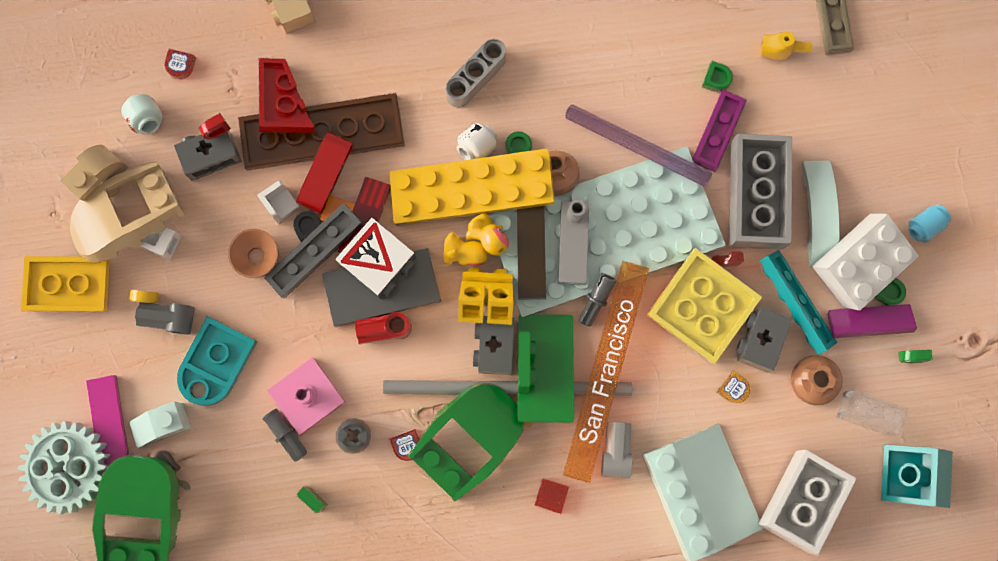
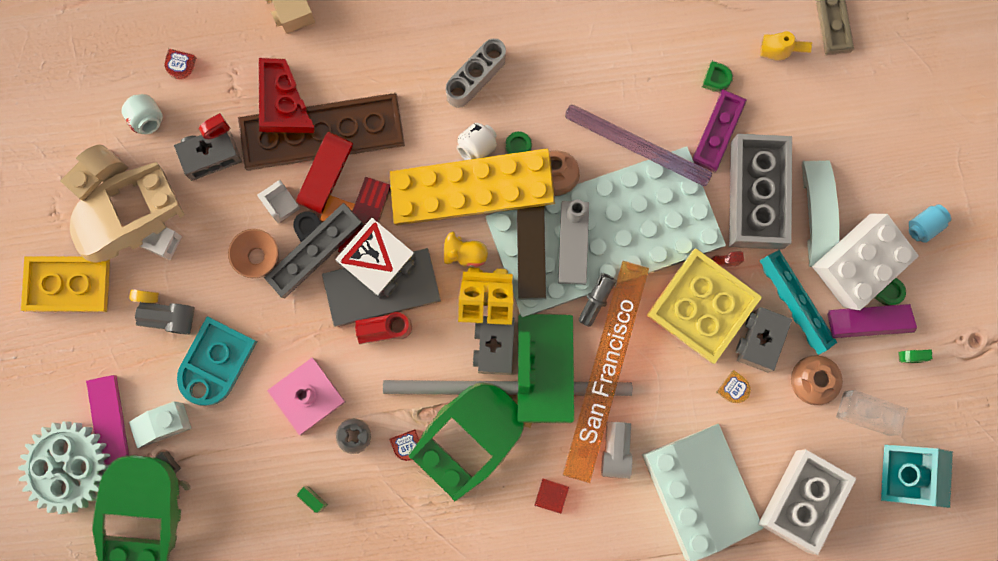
dark grey axle [262,408,307,462] -> none
yellow animal [466,213,509,256] -> none

